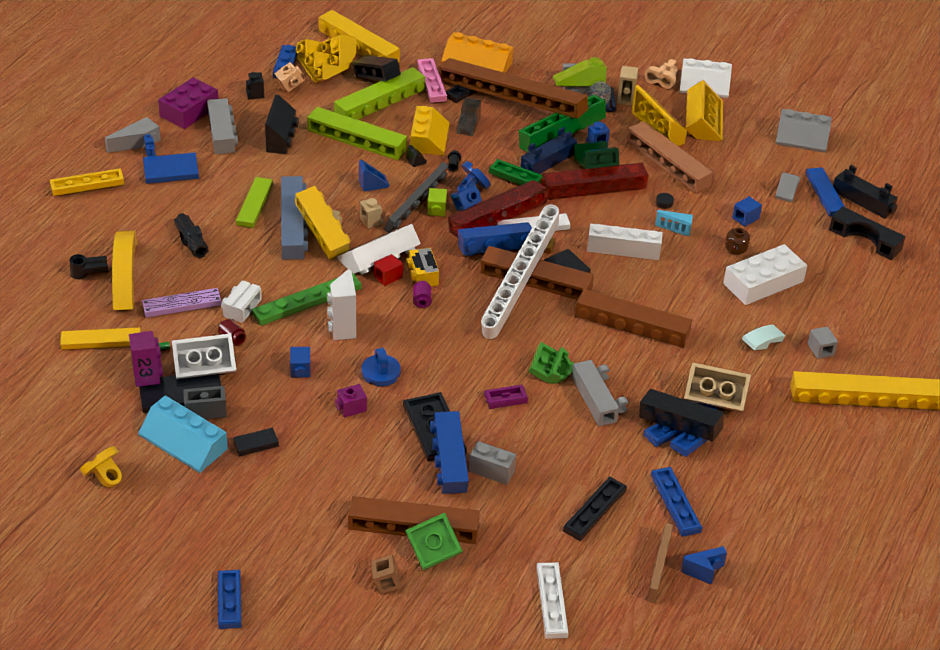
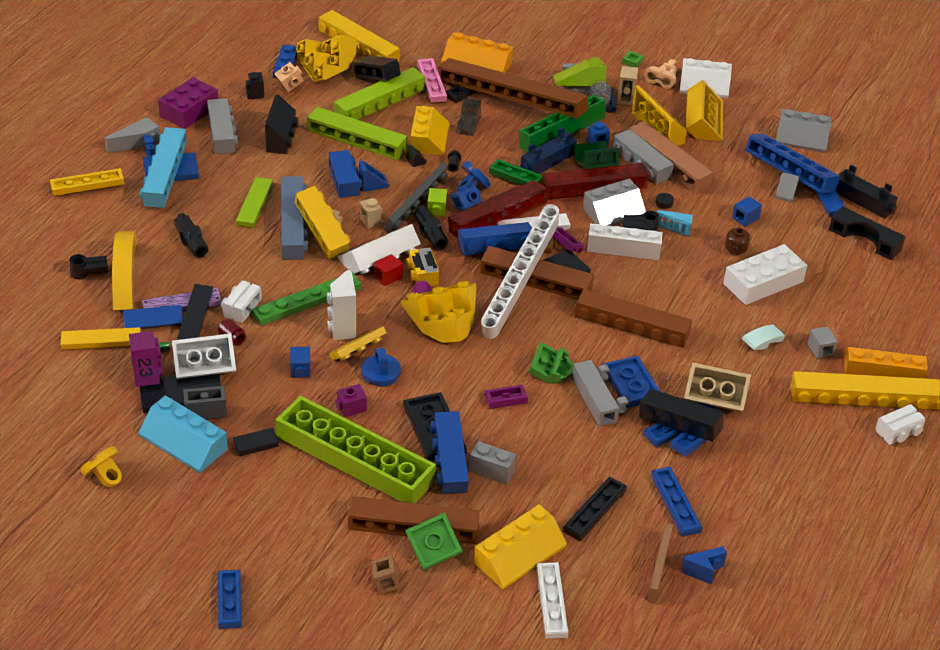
none -> blue tile [123,305,183,329]
none -> medium azure brick [140,127,187,208]
none -> black tile [177,284,214,340]
none -> lime brick [275,395,436,503]
none -> blue brick [329,150,362,198]
none -> yellow plate [329,326,387,361]
none -> yellow brick [400,281,476,343]
none -> black piece [414,205,448,251]
none -> yellow slope [474,504,567,589]
none -> magenta tile [552,227,585,252]
none -> slope [583,179,646,226]
none -> blue tile [602,355,661,408]
none -> light grey brick [613,129,674,185]
none -> bright green tile [622,51,644,67]
none -> black piece [623,211,659,231]
none -> blue brick [745,133,840,194]
none -> light orange slope [844,347,928,378]
none -> white brick [876,404,925,445]

